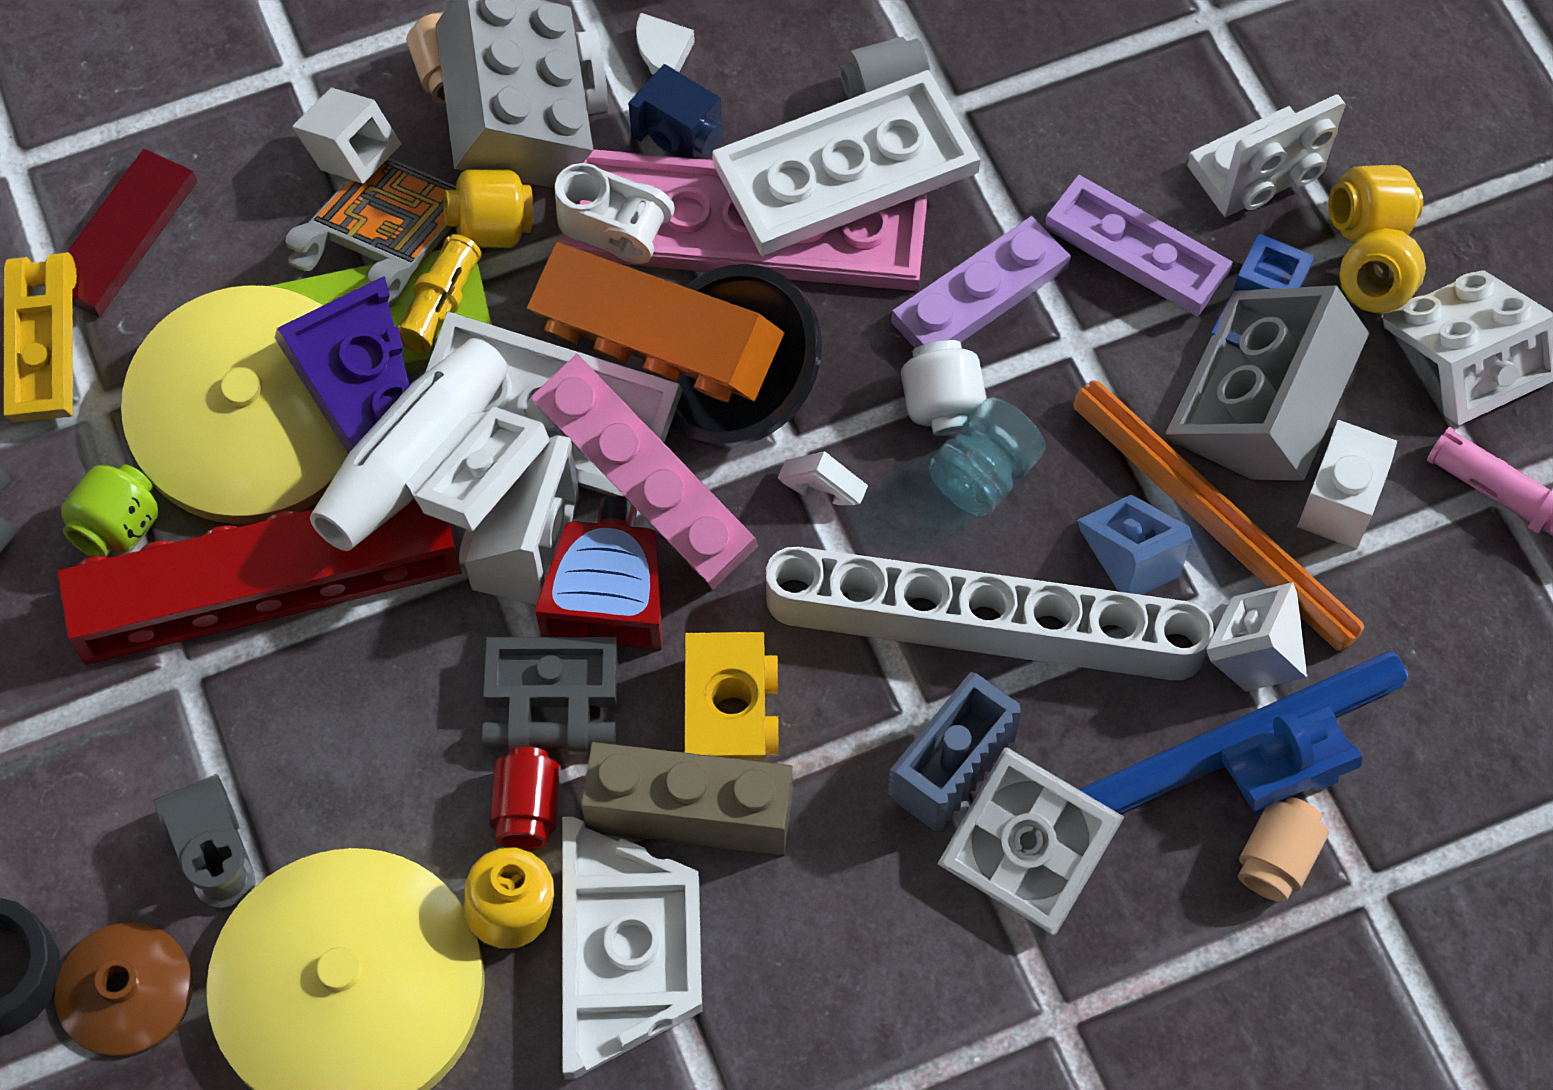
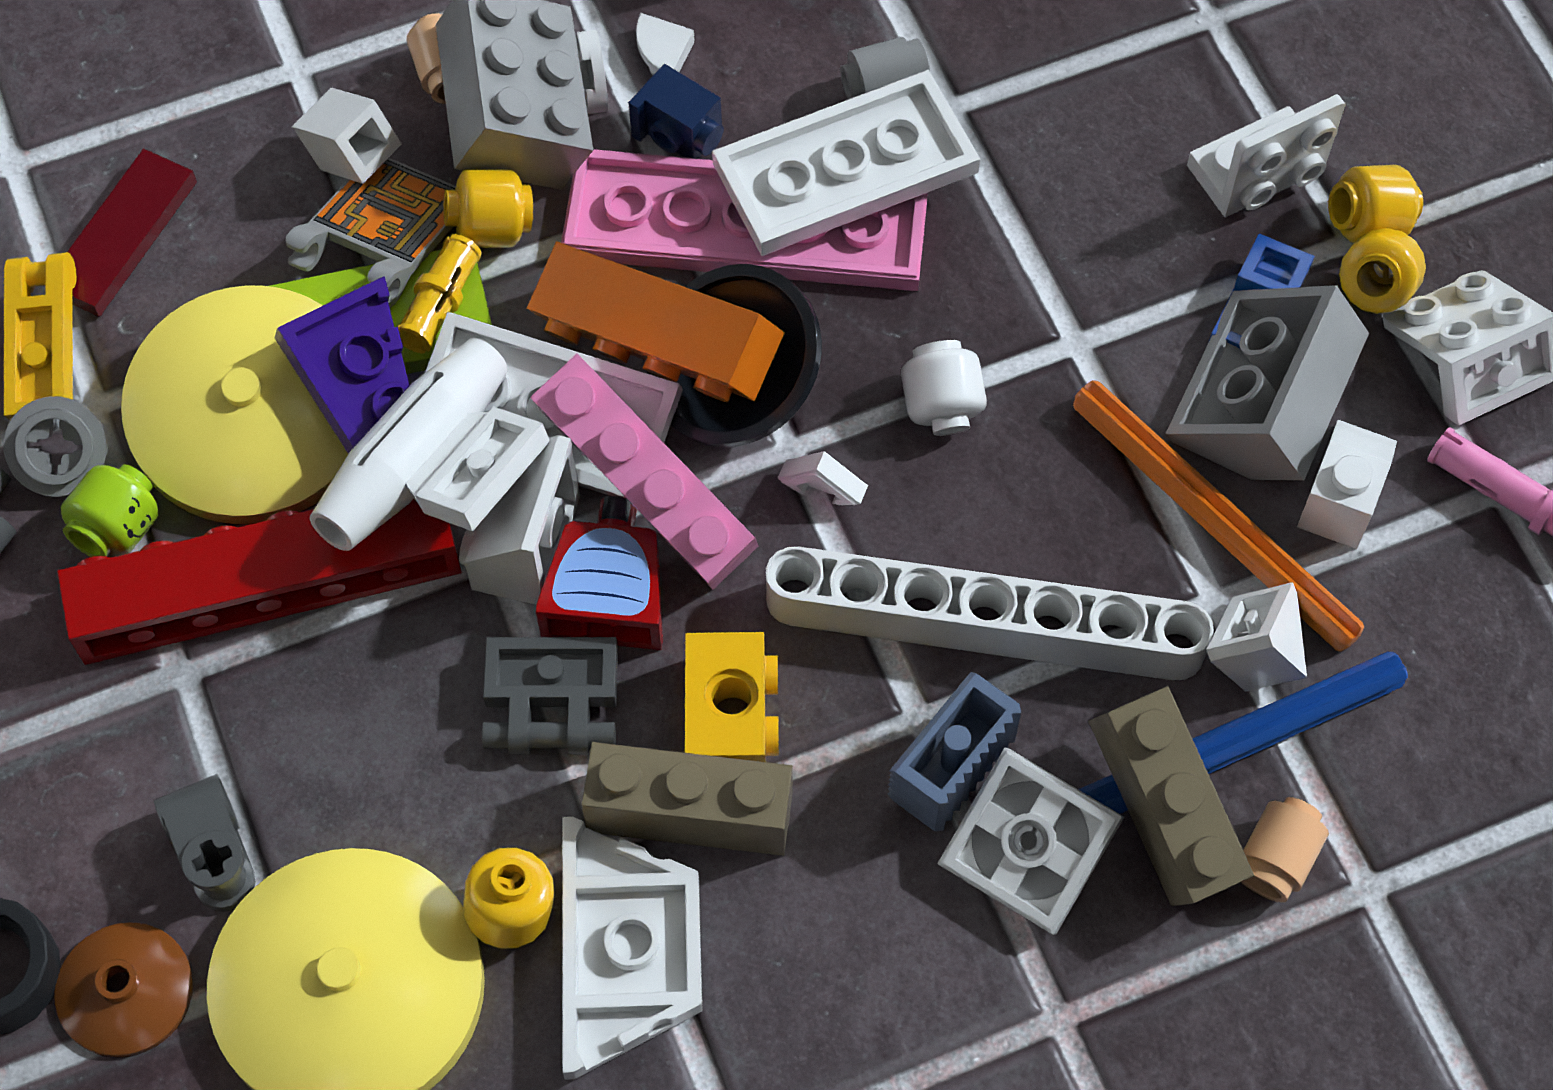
red brick [489,746,561,851] -> none
white piece [555,163,675,264] -> none
lavender plate [891,216,1071,348] -> none
clear light blue wheel [927,398,1046,518] -> none
lavender plate [1045,175,1233,317] -> none
medium blue slope [1077,495,1193,595] -> none
blue hips [1221,706,1363,815] -> none
none -> light grey gear [4,396,109,497]
none -> dark tan brick [1088,686,1254,906]

